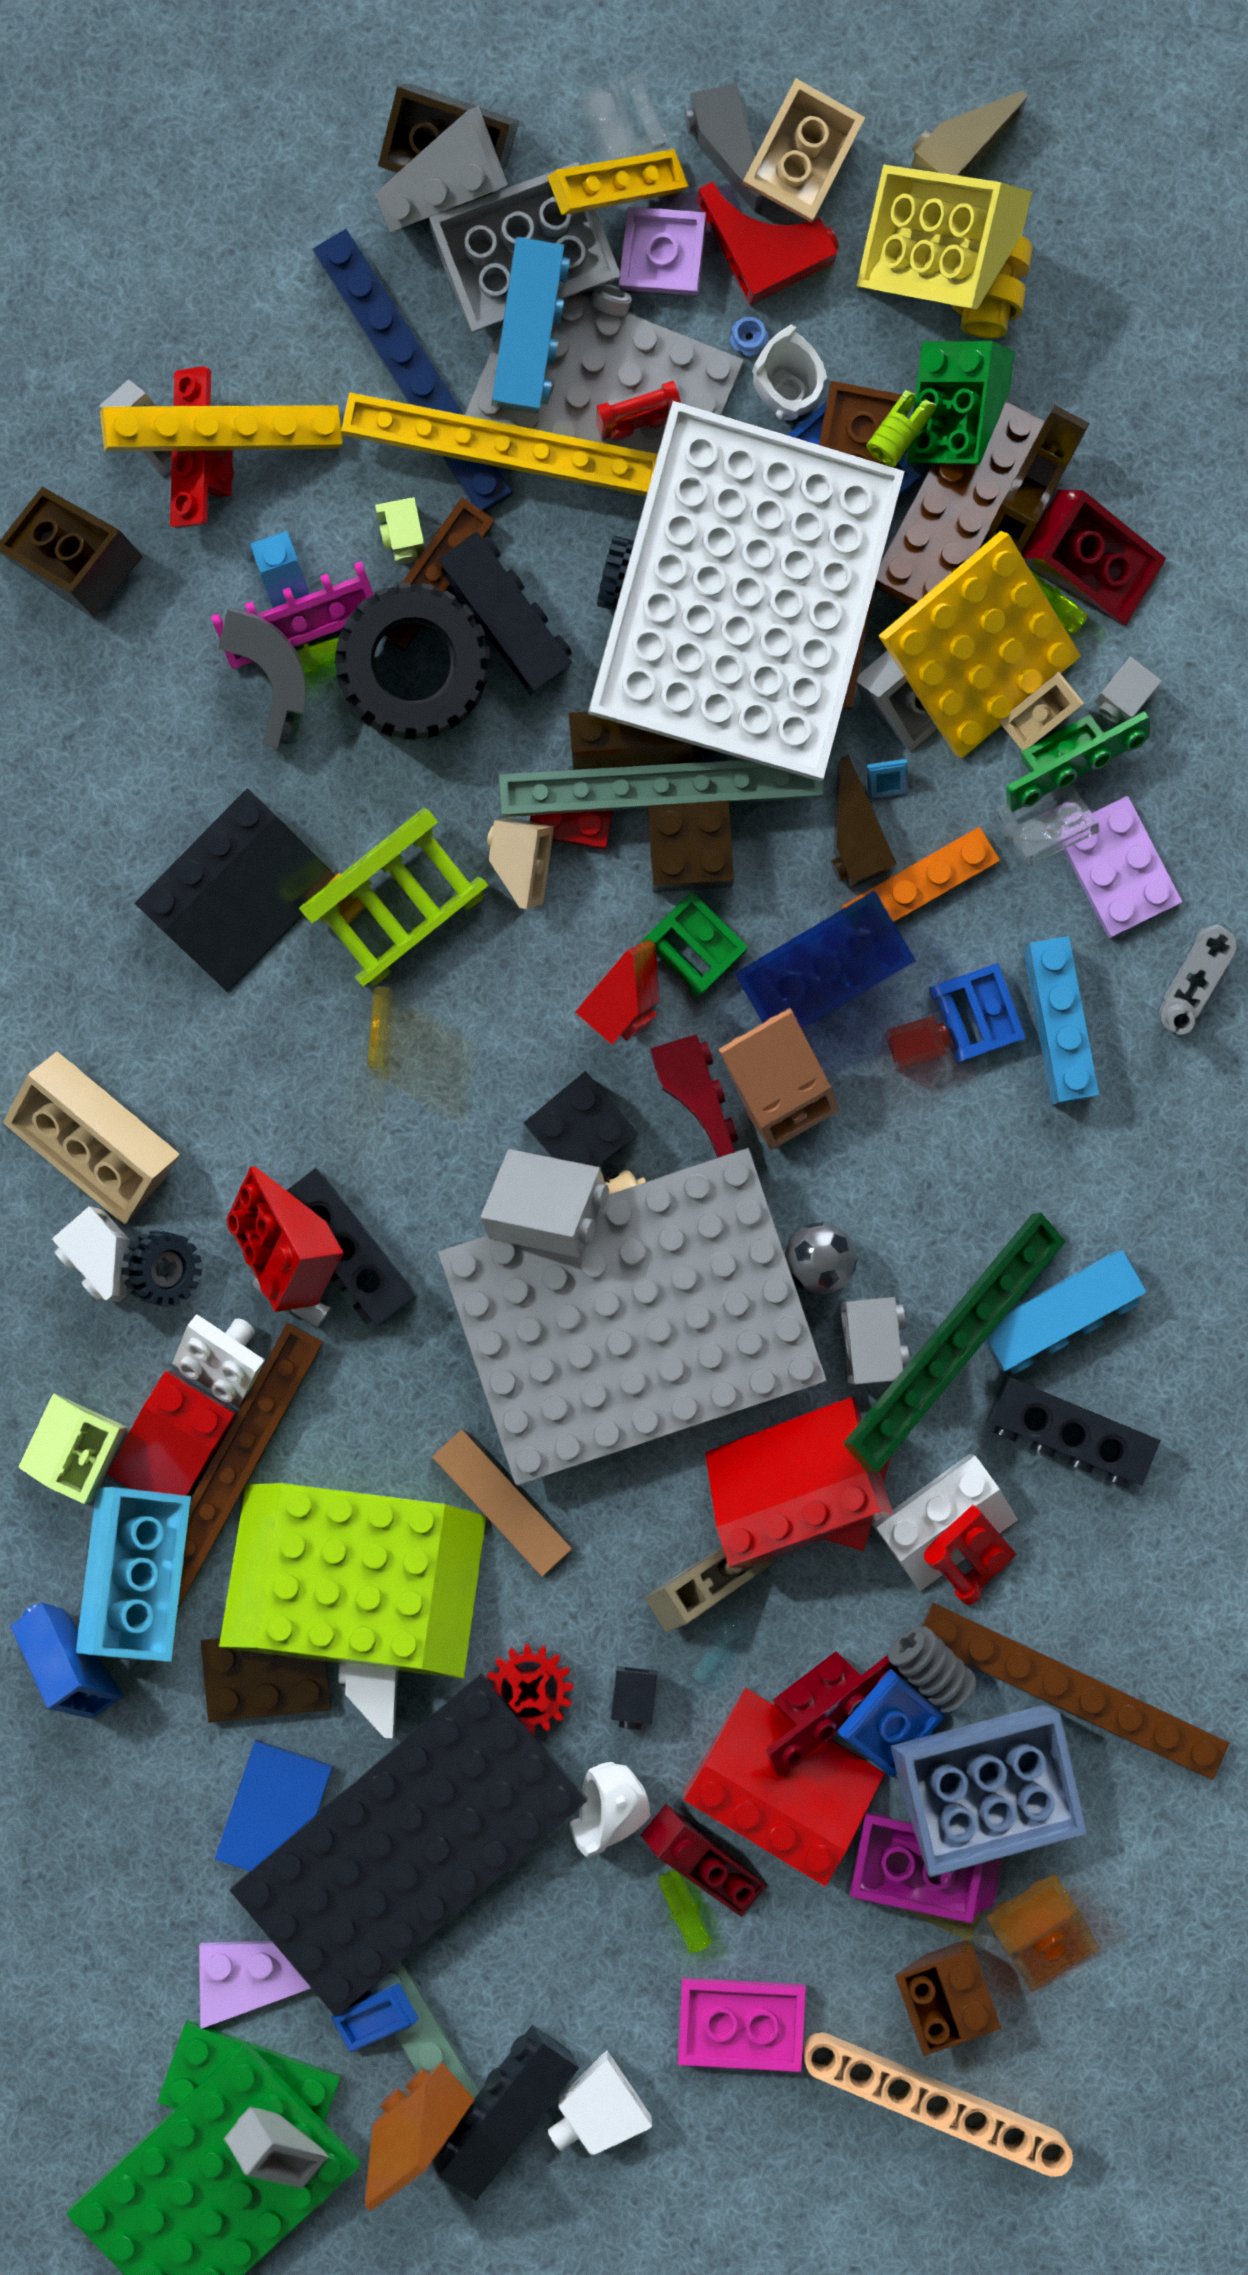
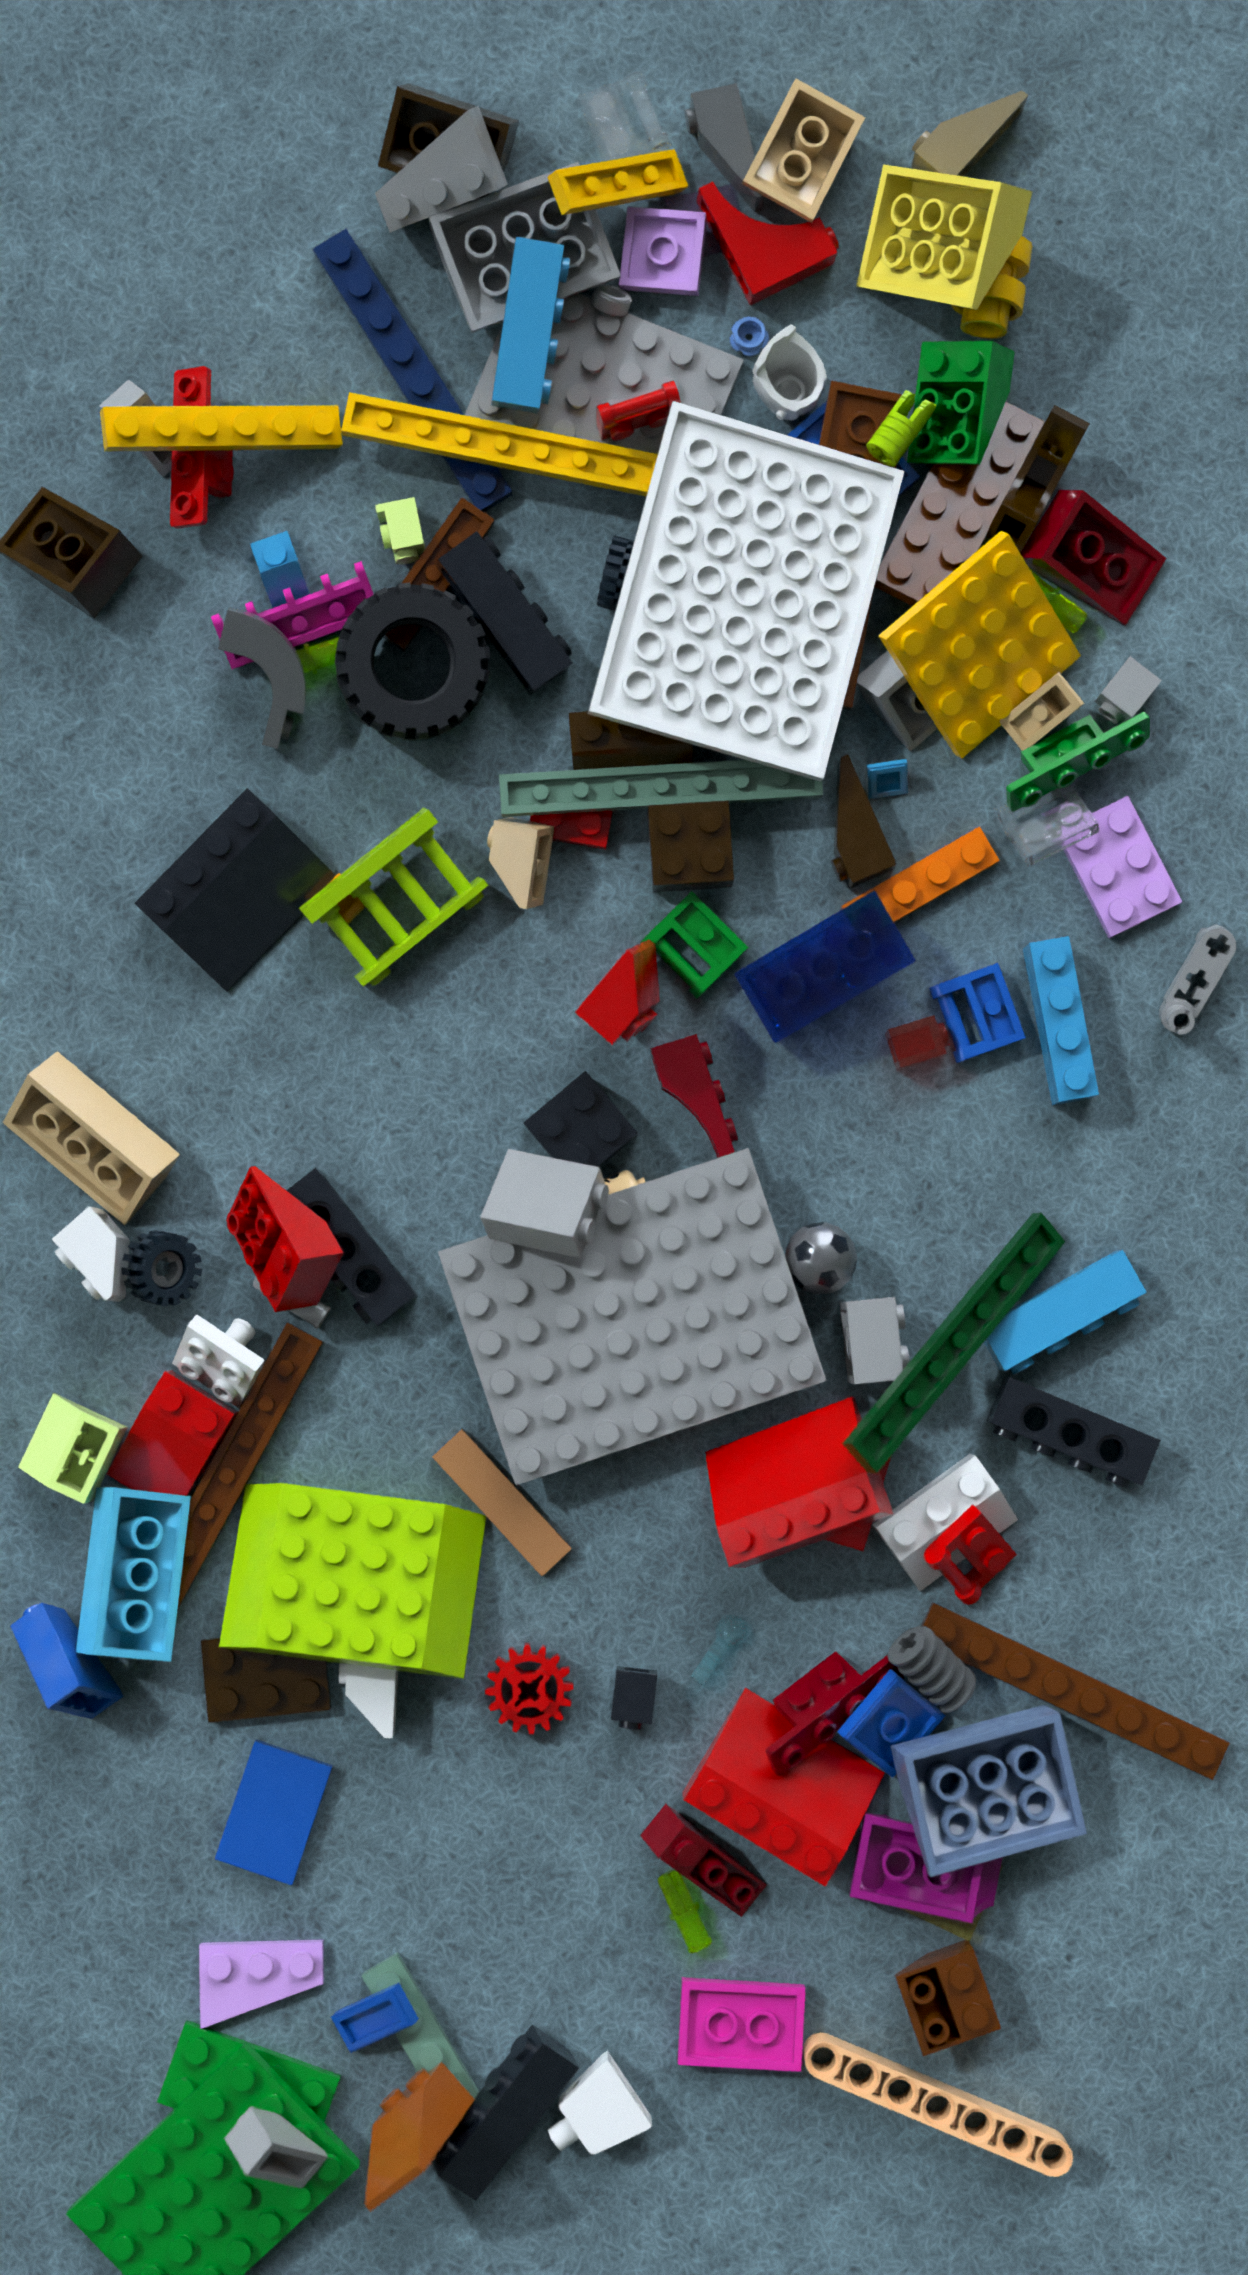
black plate [229,1672,588,2017] -> none
clear yellow tile [367,986,396,1076] -> none
white helmet [569,1762,651,1858] -> none
dark tan slope [644,1547,776,1632] -> none
nougat slope [719,1008,840,1150] -> none
clear orange slope [986,1873,1100,1992] -> none

